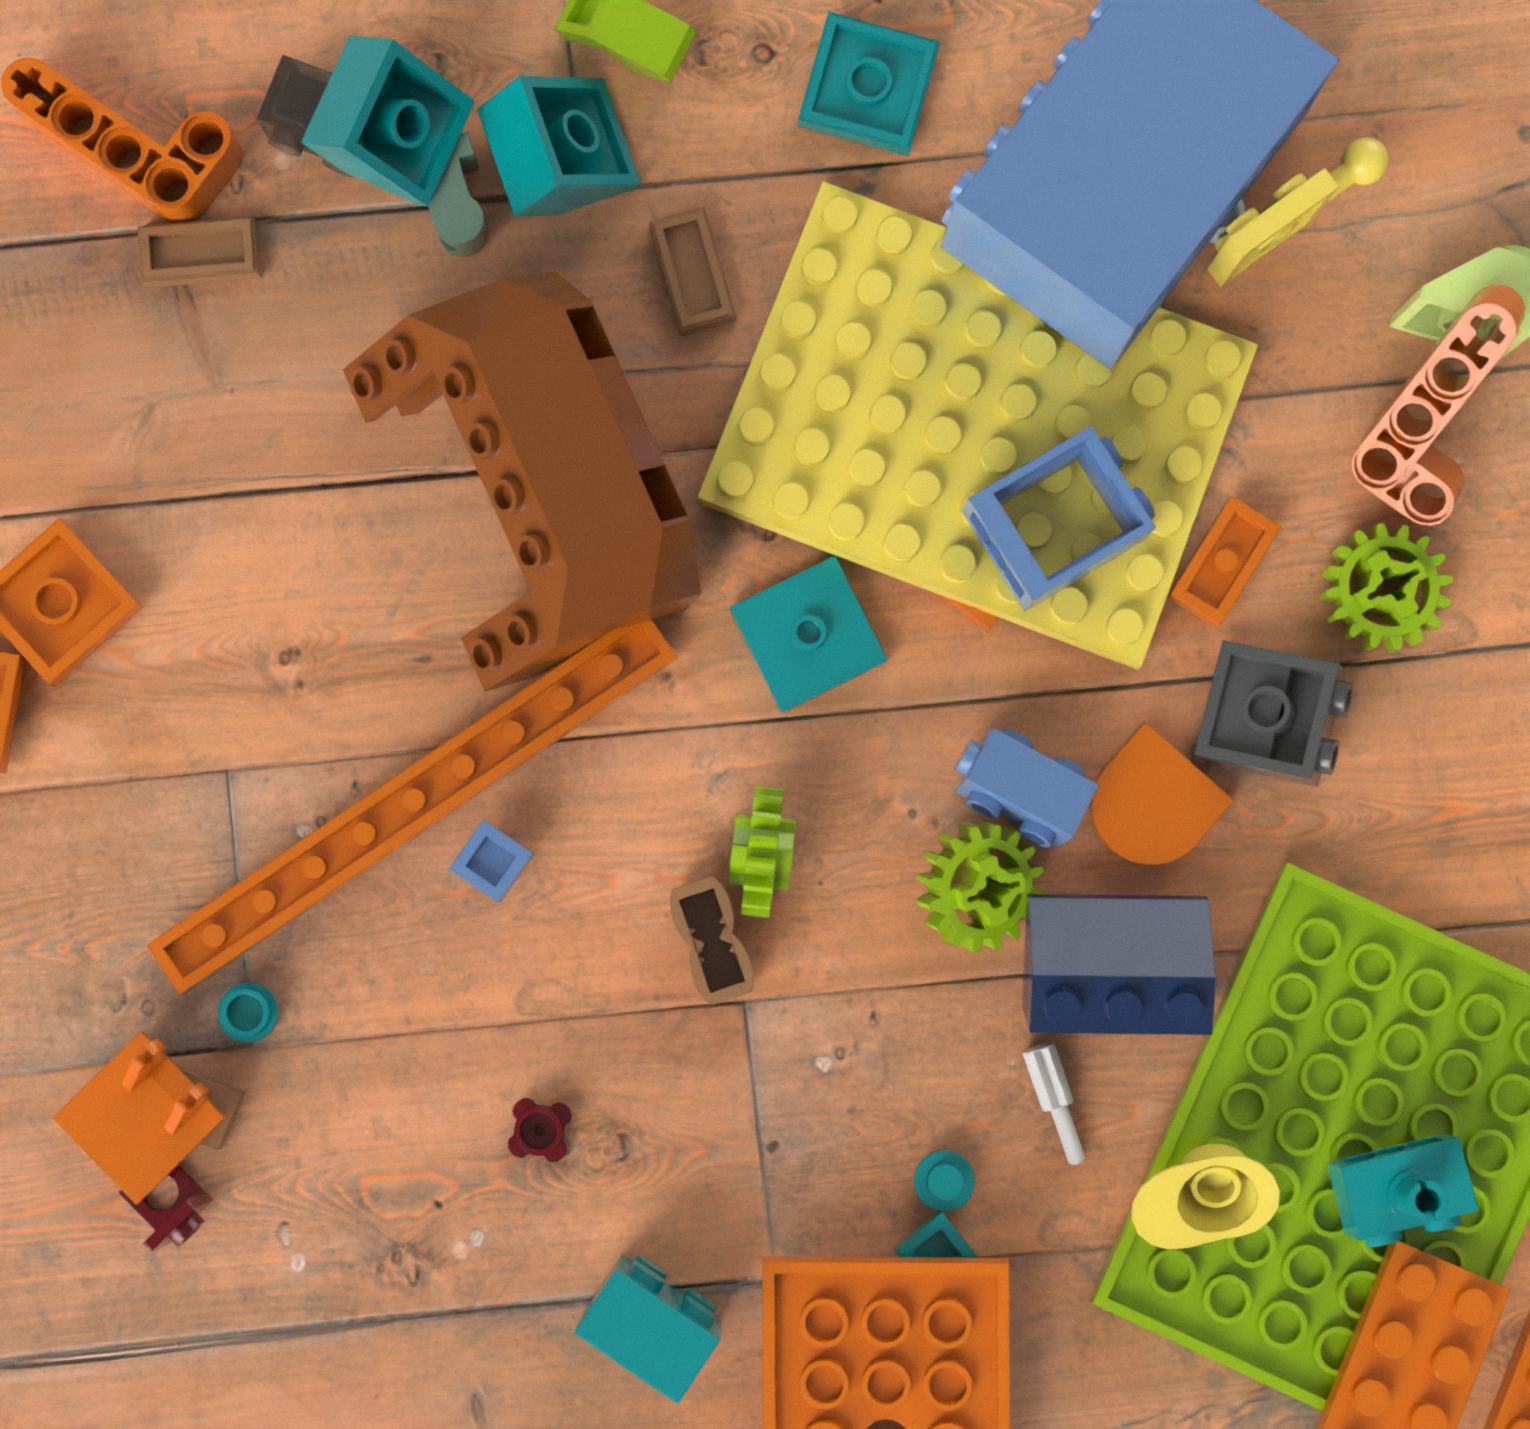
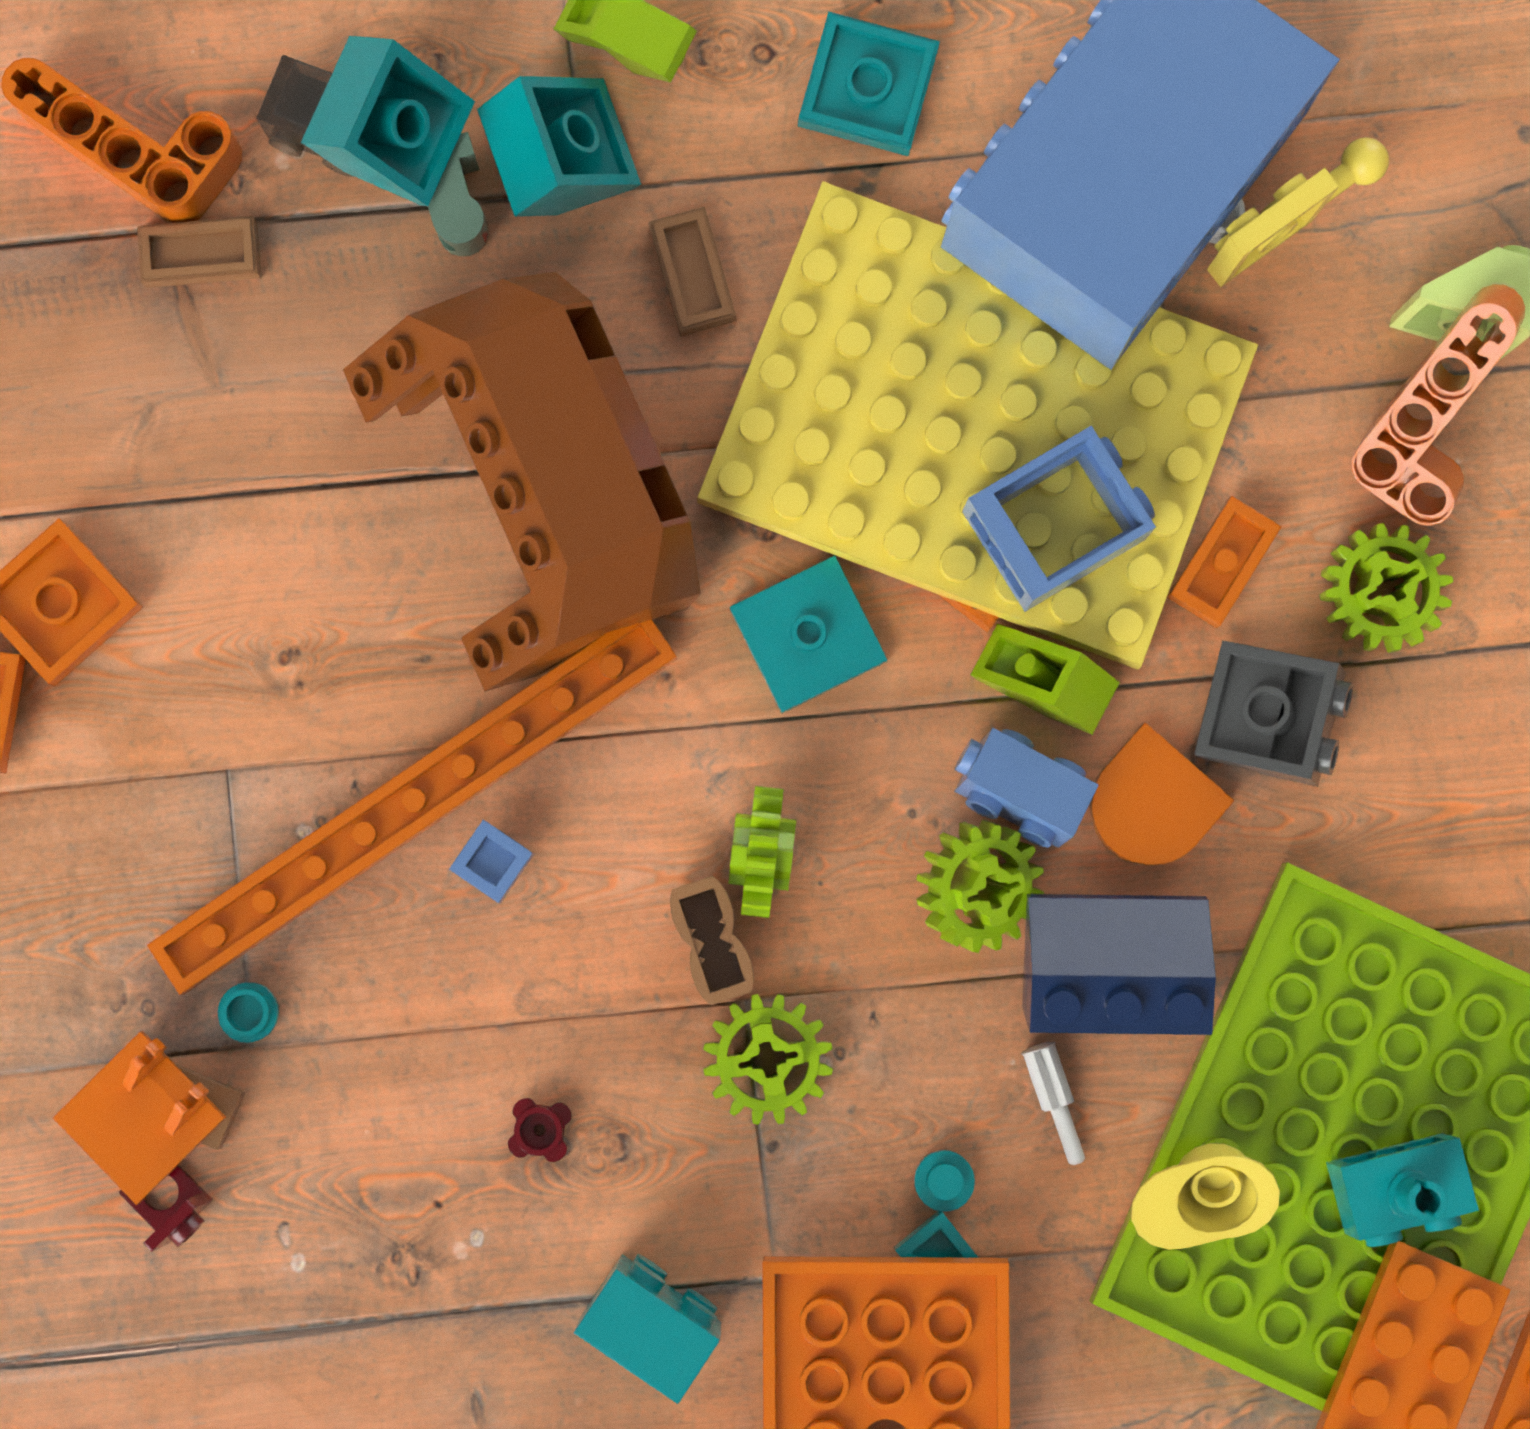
none -> lime gear [703,994,833,1125]
none -> lime slope [970,624,1120,735]

